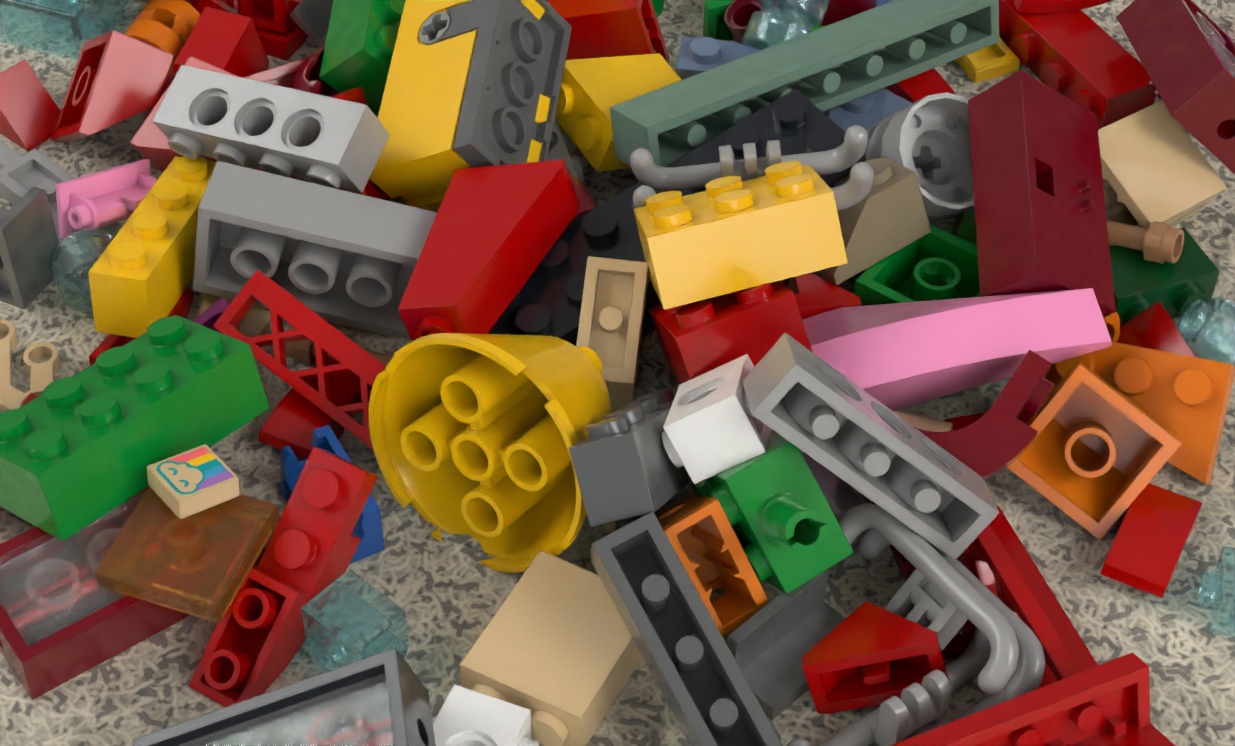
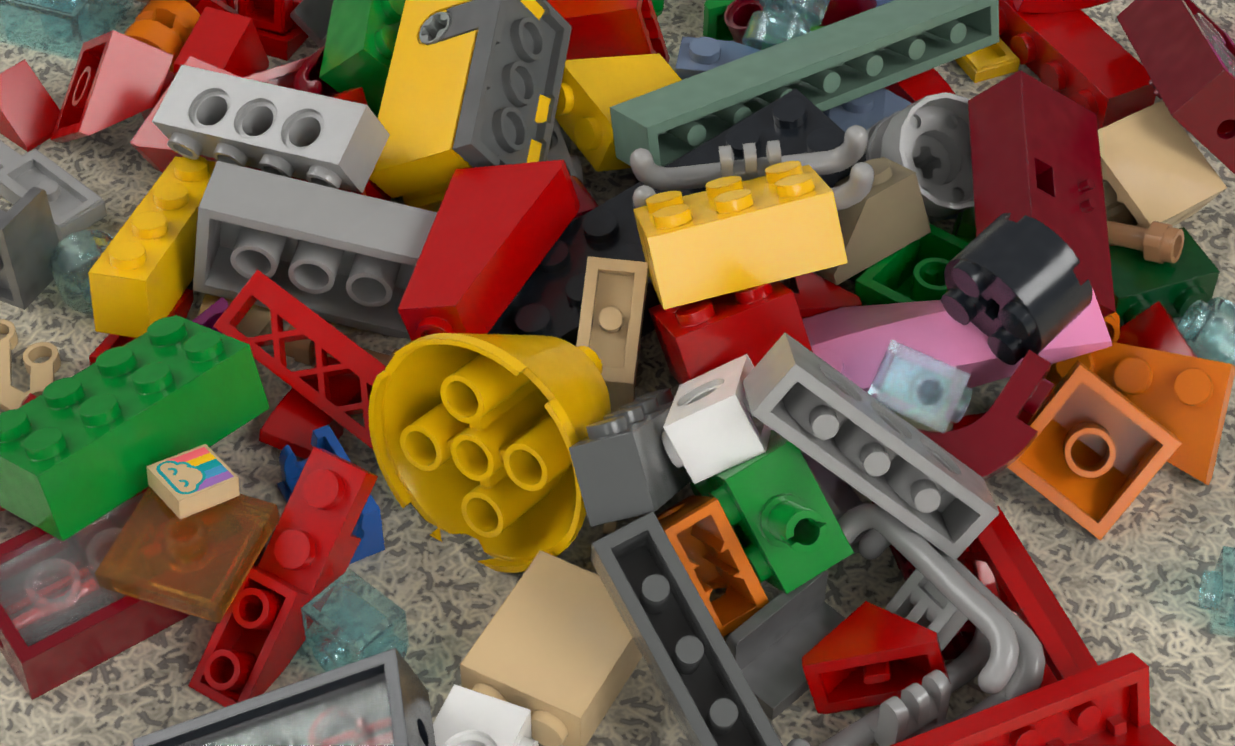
bright pink hinge [55,158,158,239] -> none
red slope [1100,483,1203,598] -> none
none -> clear light blue brick [868,339,973,433]
none -> black brick [941,213,1093,365]

